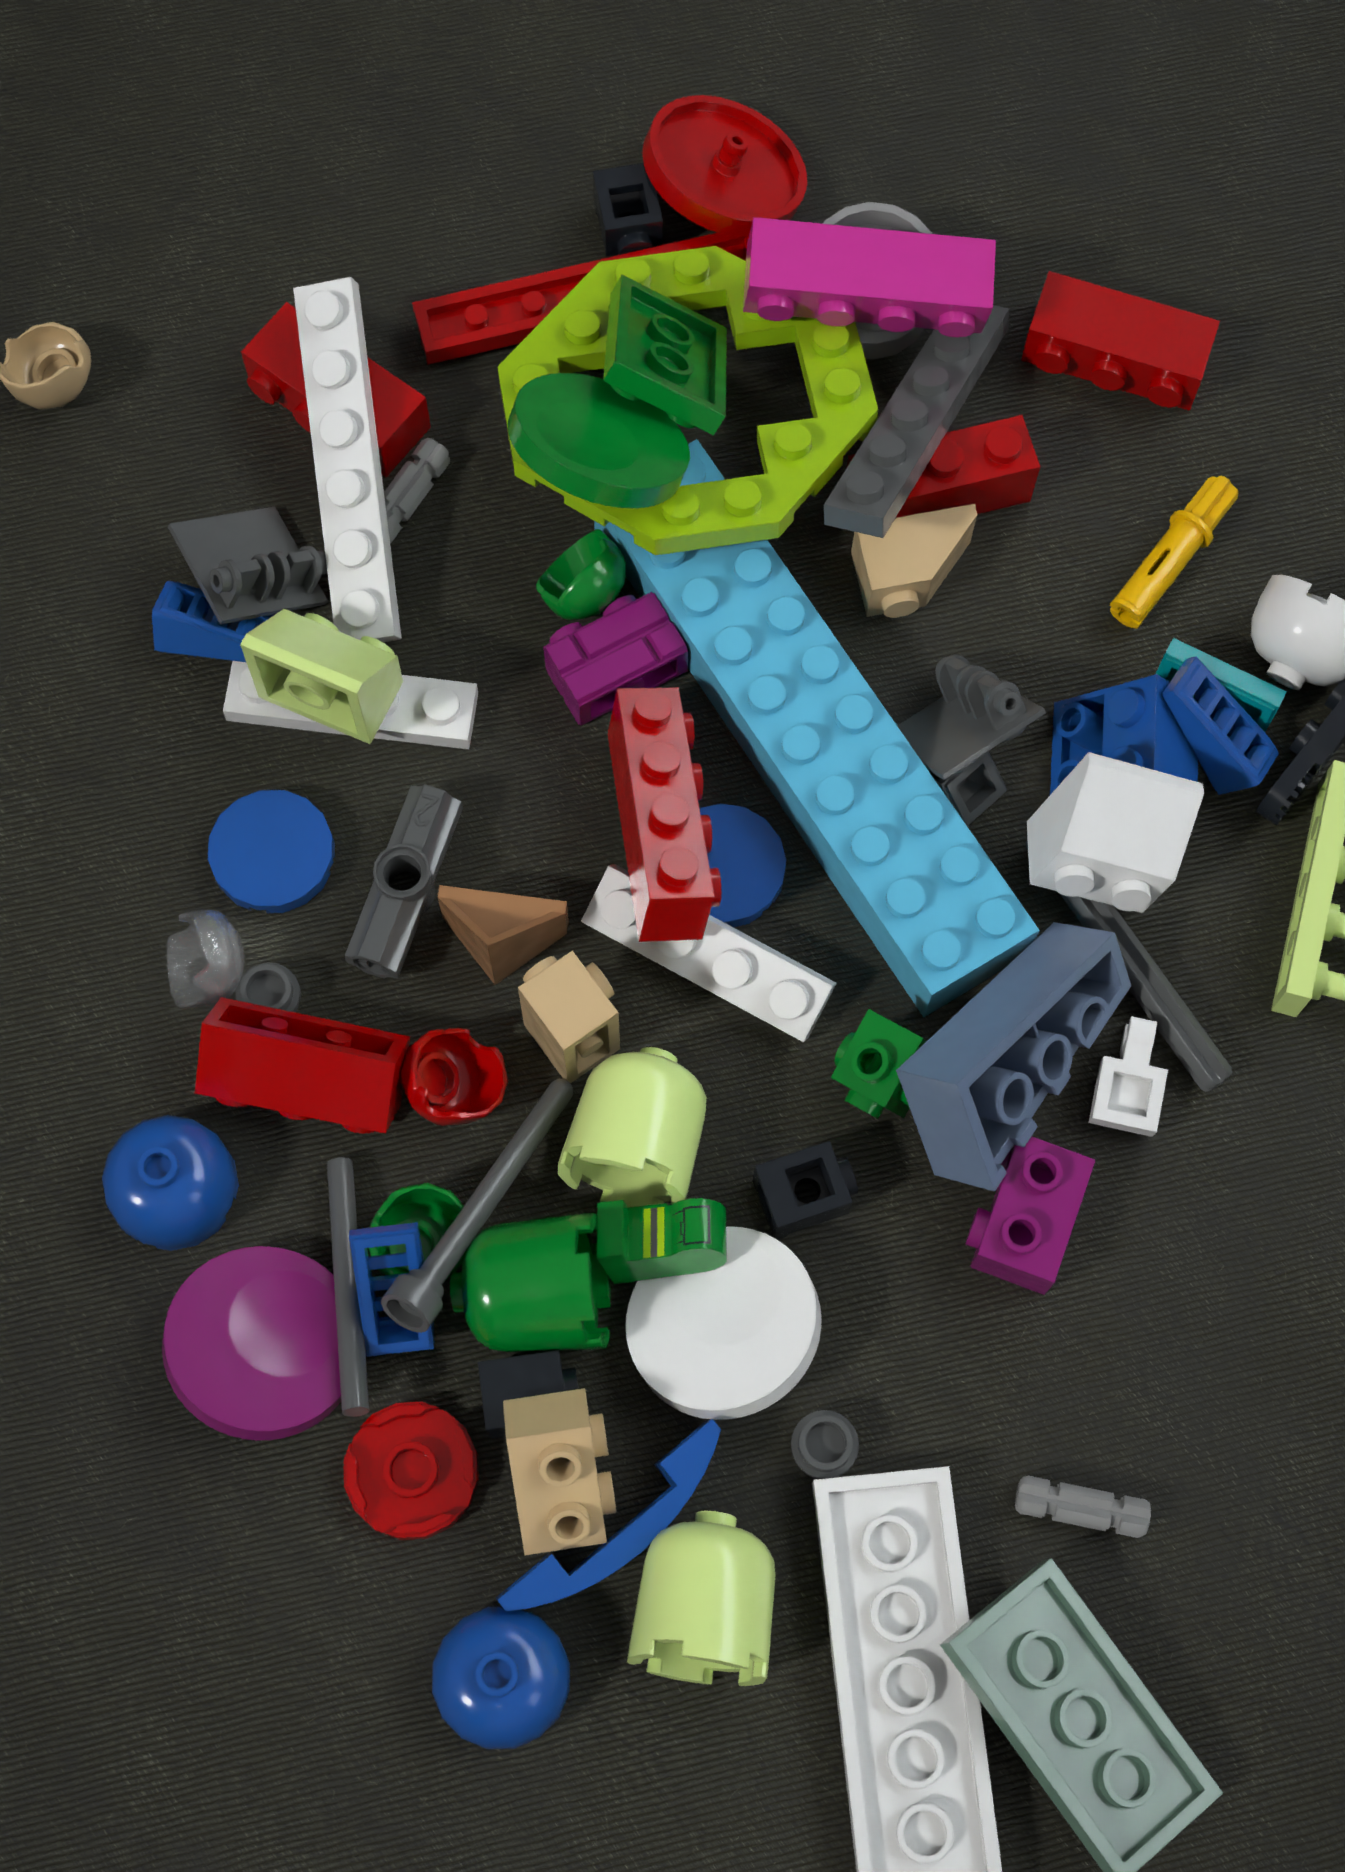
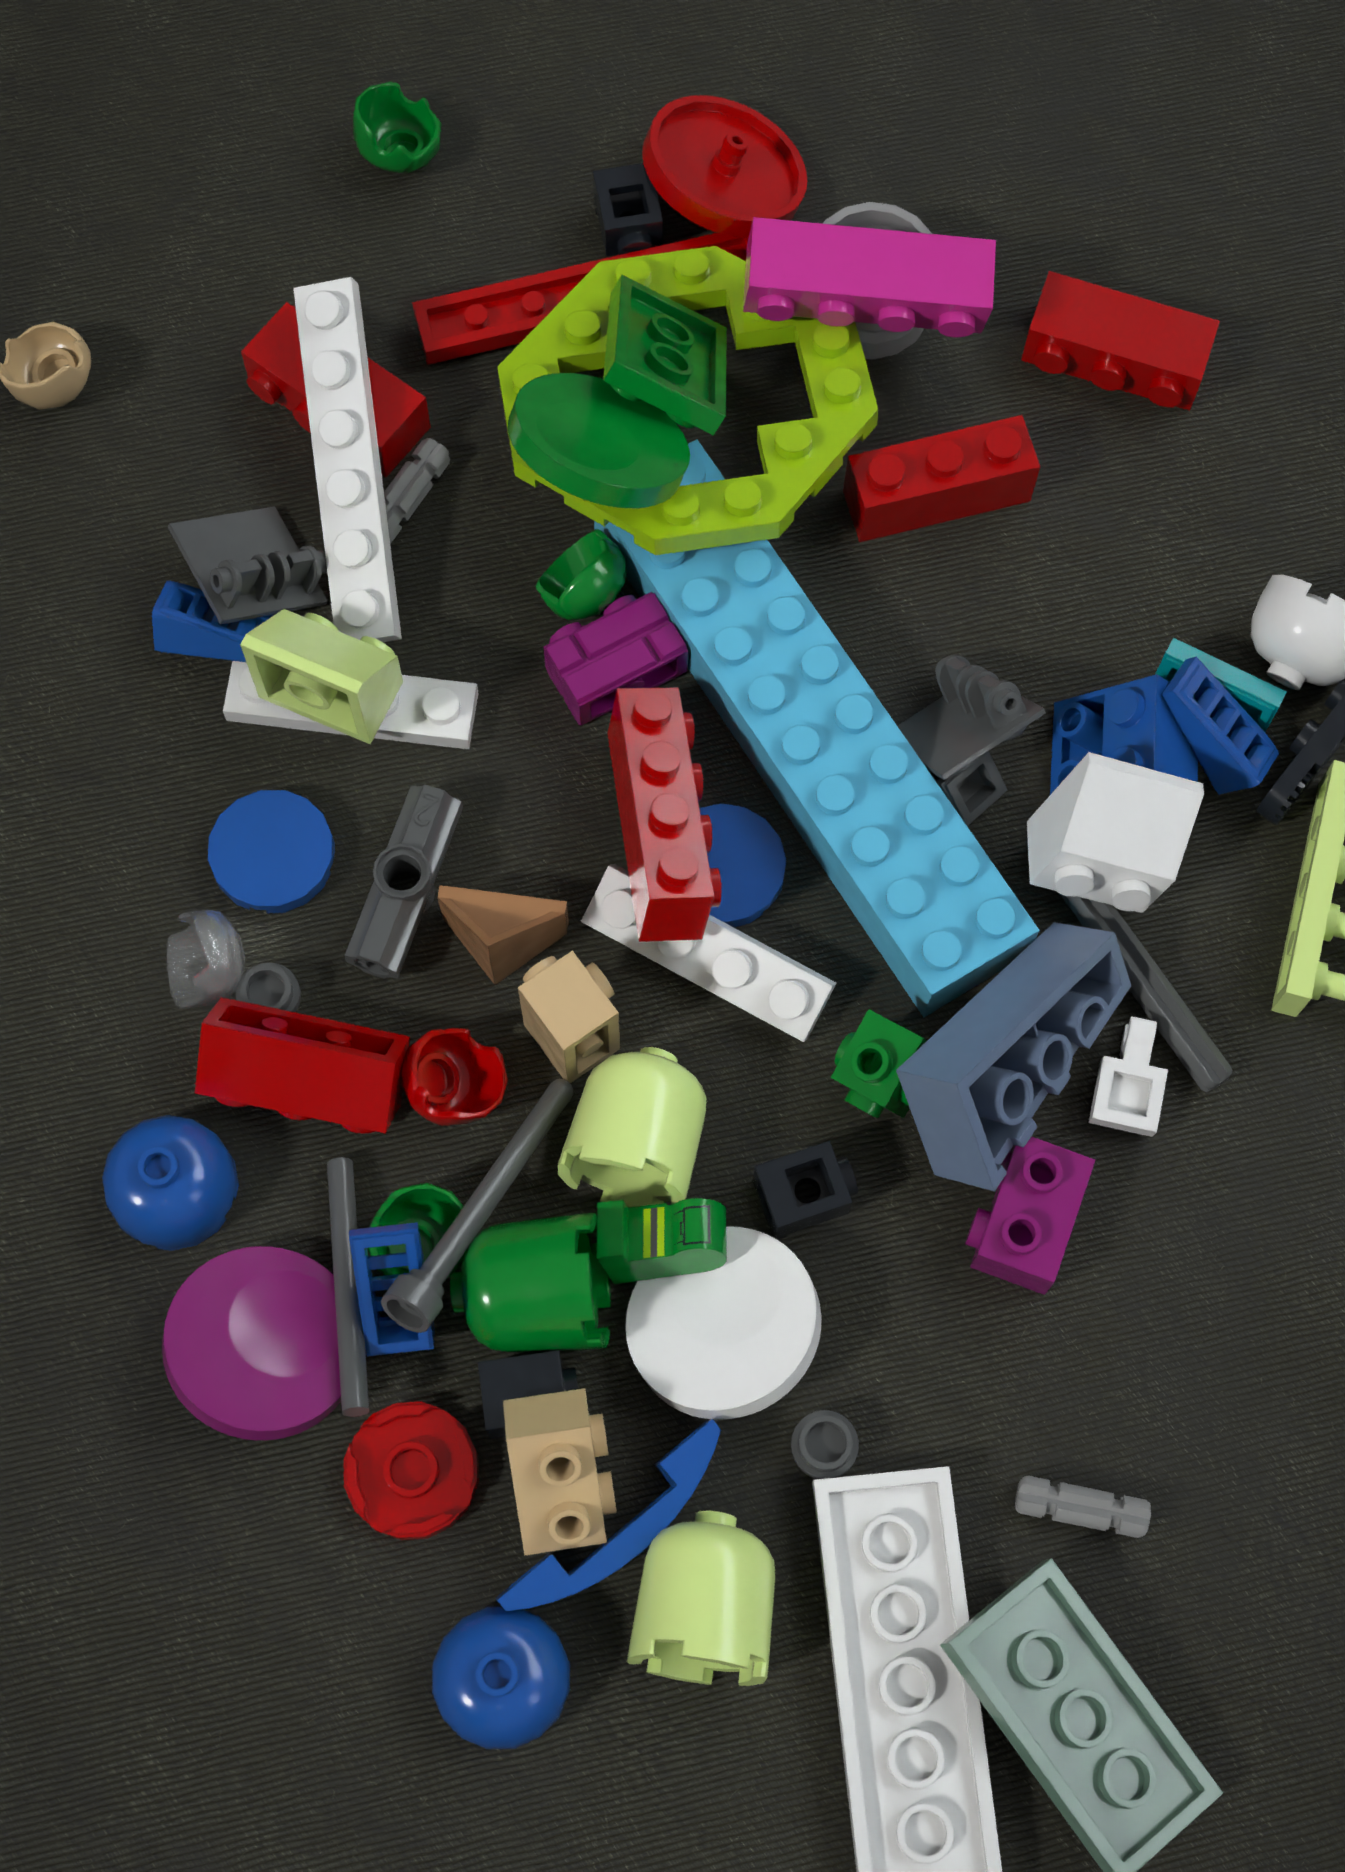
dark grey plate [824,305,1010,538] -> none
tan slope [851,504,977,618] -> none
yellow axle [1110,475,1239,629] -> none
none -> green hair [353,82,441,173]

